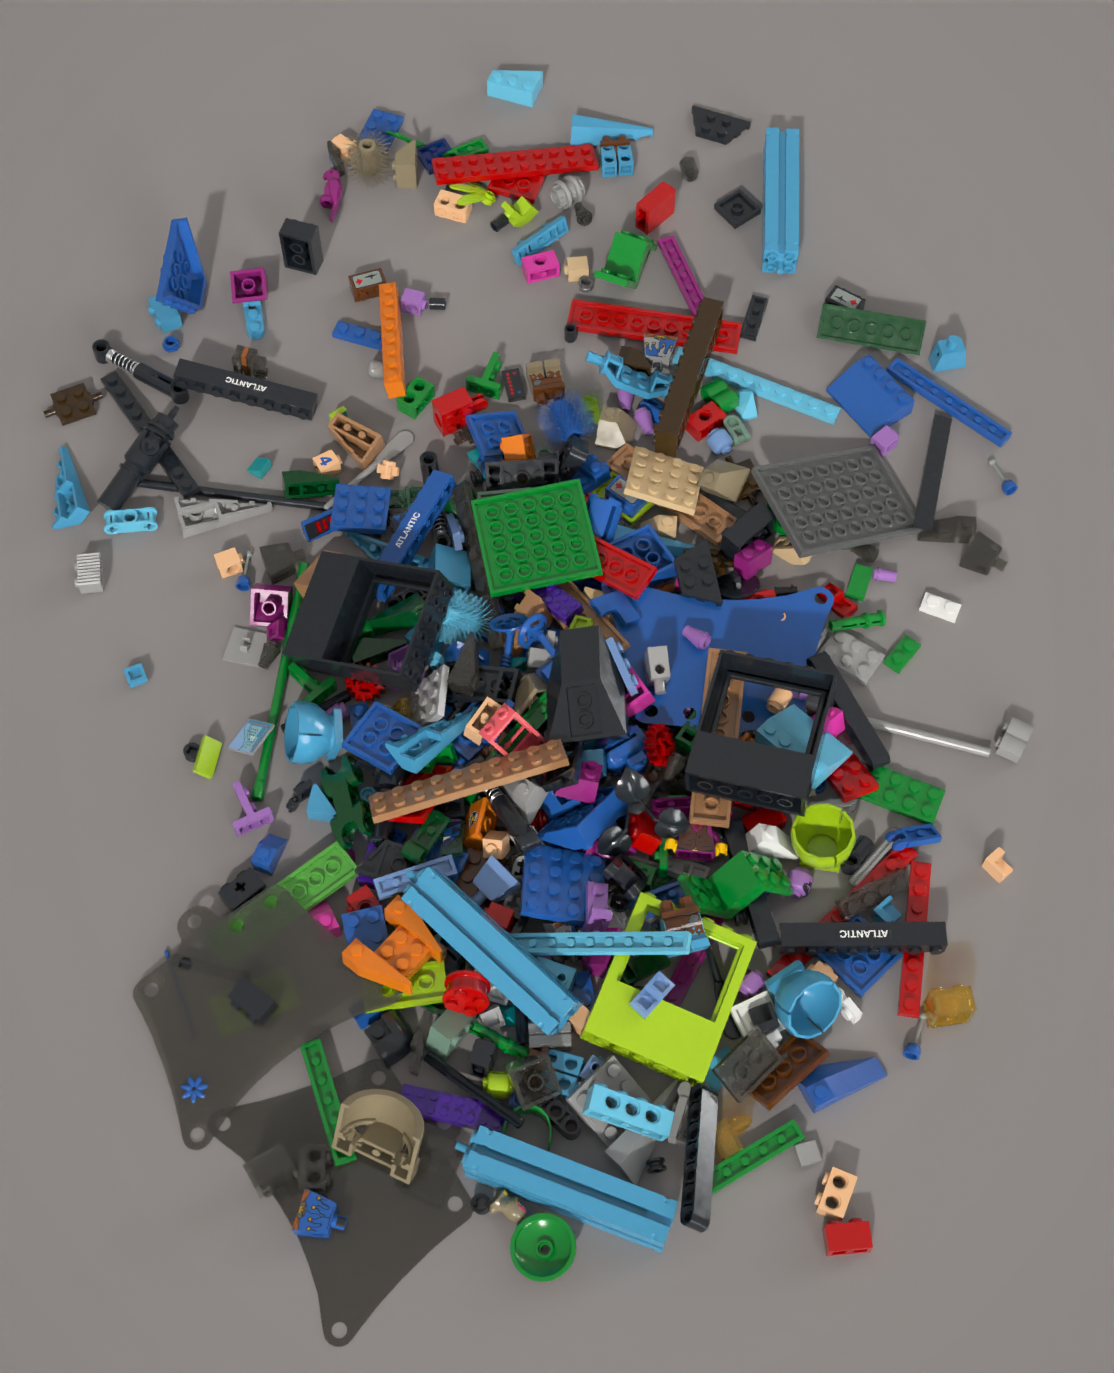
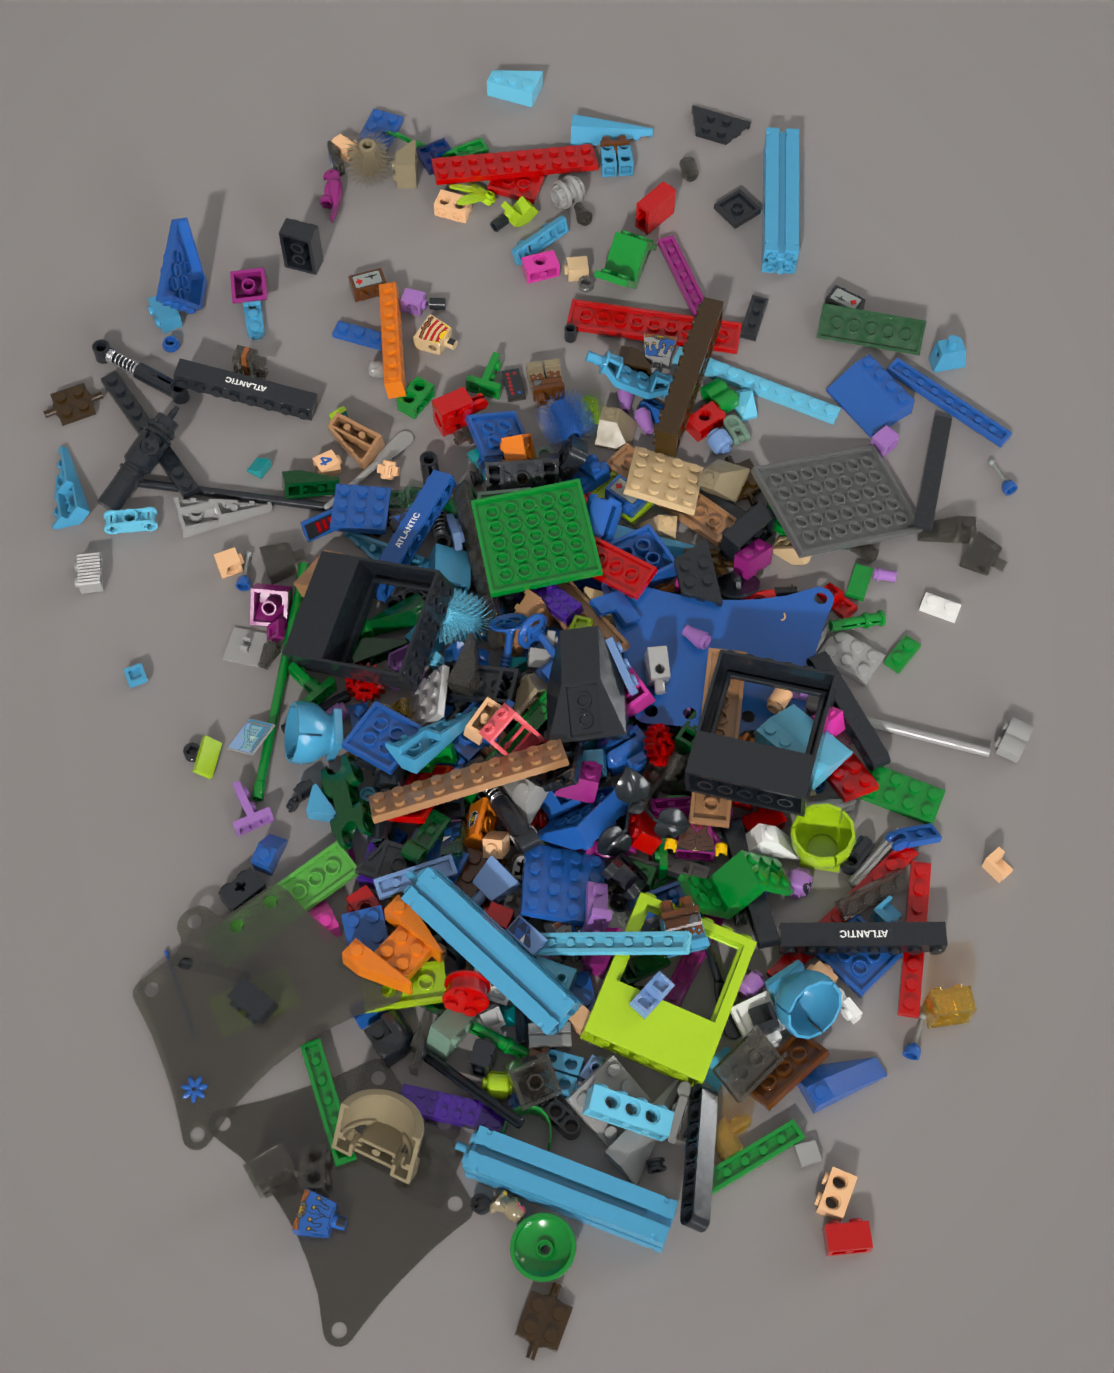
none -> tan torso [413,314,458,355]
none -> slope [506,915,548,956]
none -> dark brown plate [514,1282,573,1361]

